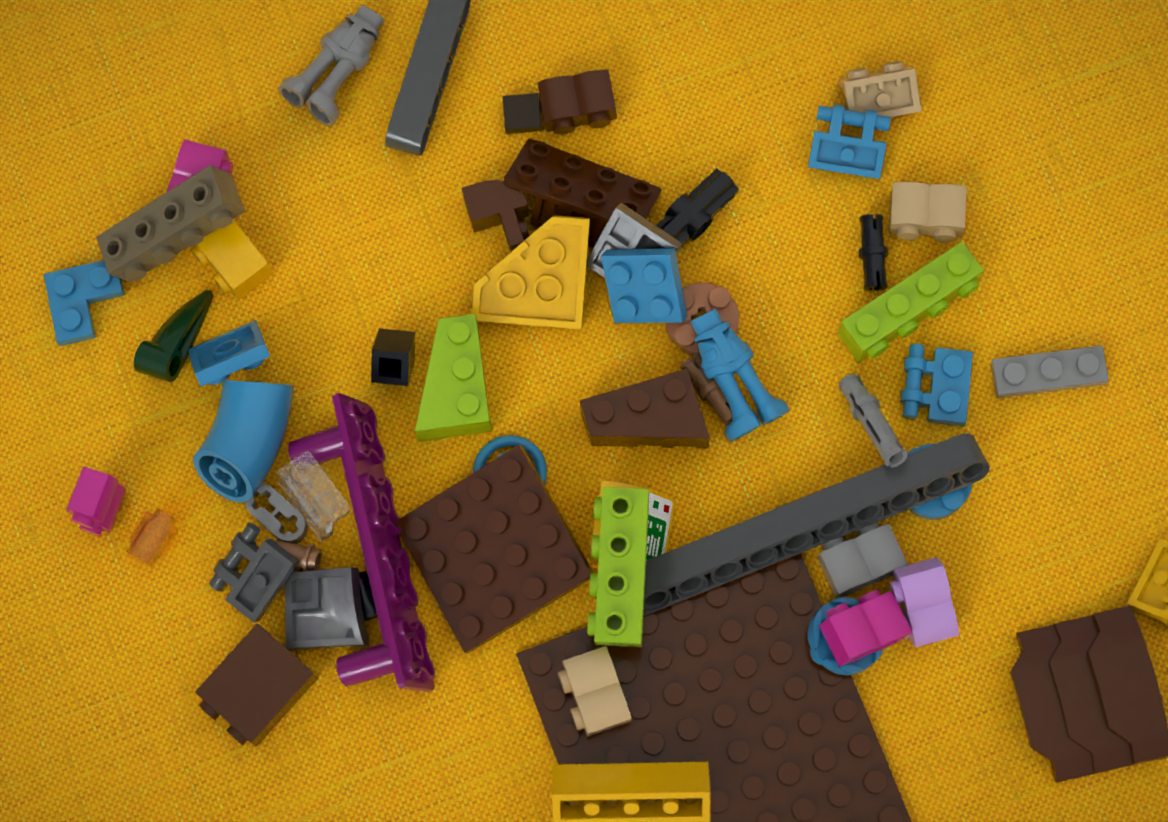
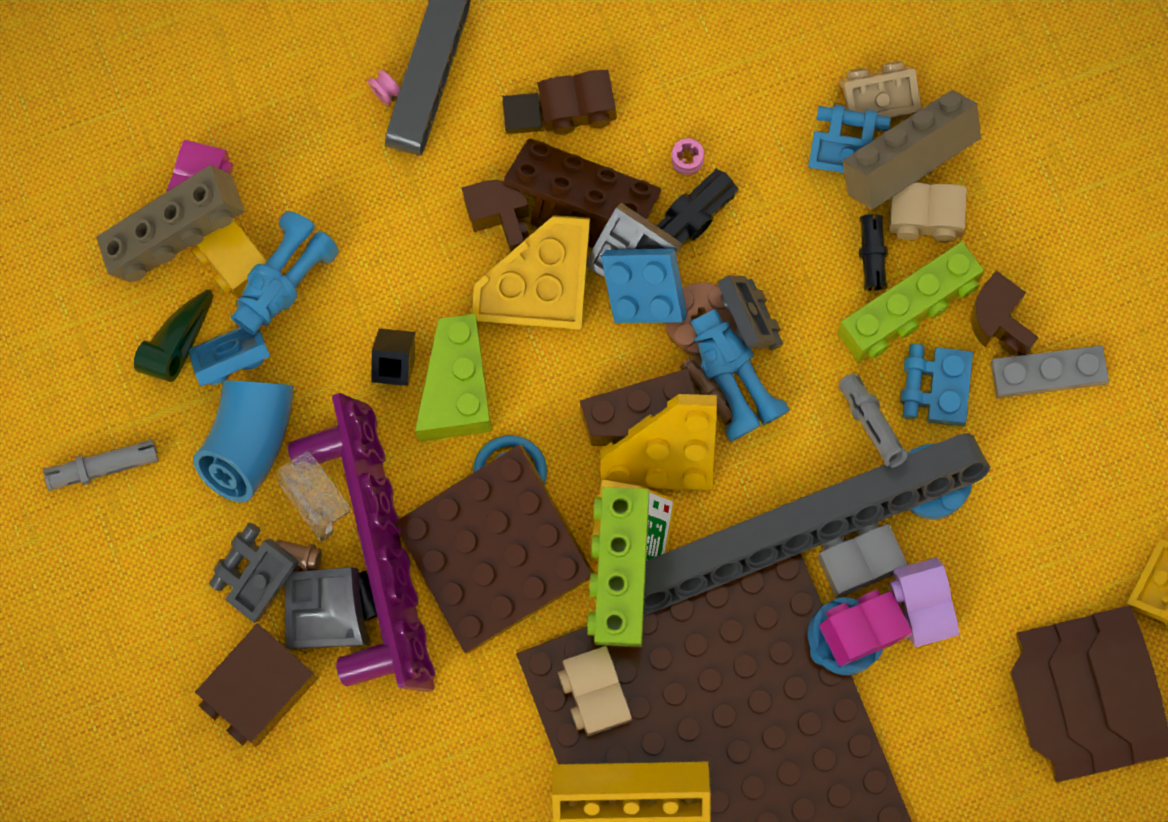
dark azure plate [44,260,125,346] -> none
dark pink brick [66,467,126,536] -> none
clear yellow brick [126,508,179,566] -> none
light grey beam [245,484,308,544] -> none
light grey piece [278,5,384,126] -> none
none -> light grey pin [43,439,159,492]
none -> dark azure piece [231,211,339,335]
none -> bright pink bush [367,70,400,106]
none -> yellow plate [600,394,717,490]
none -> bright pink bush [672,138,704,175]
none -> dark grey plate [717,275,783,350]
none -> dark tan brick [842,90,981,210]
none -> reddish brown brick [971,271,1039,356]

